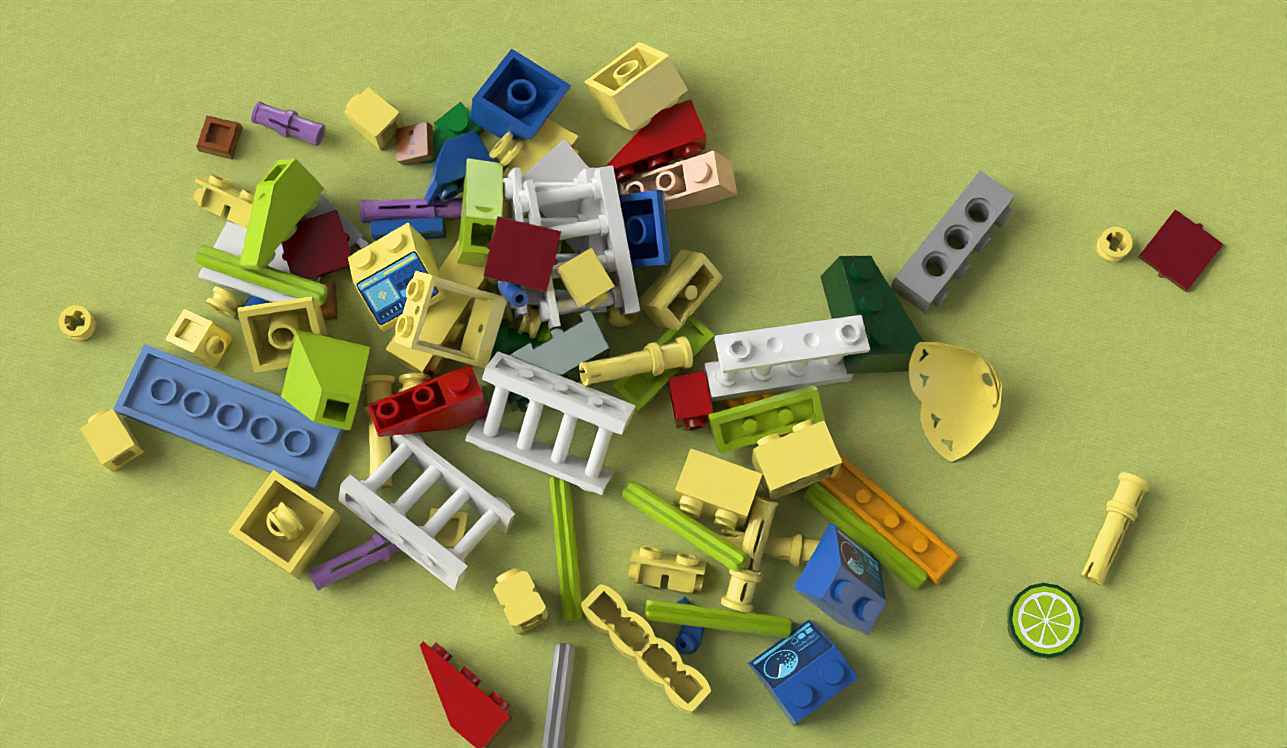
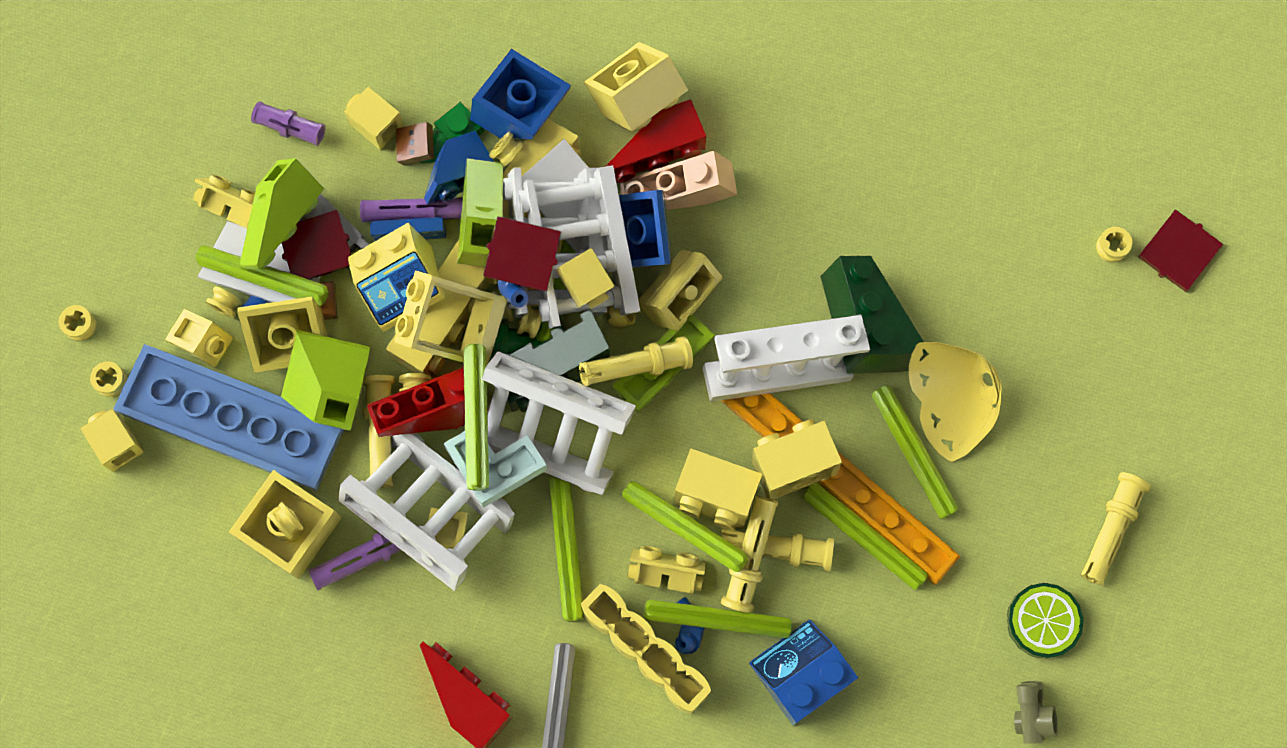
dark orange tile [196,115,243,159] -> none
light yellow brick [493,568,550,635] -> none
red brick [668,371,713,431] -> none
lime plate [708,385,825,453] -> none
blue slope [793,523,887,635] -> none
light grey brick [891,170,1015,313] -> none
none -> light yellow bush [90,361,128,397]
none -> light aqua plate [444,431,548,508]
none -> lime axle [464,344,489,491]
none -> lime axle [872,385,958,519]
none -> olive plate [1014,681,1058,744]

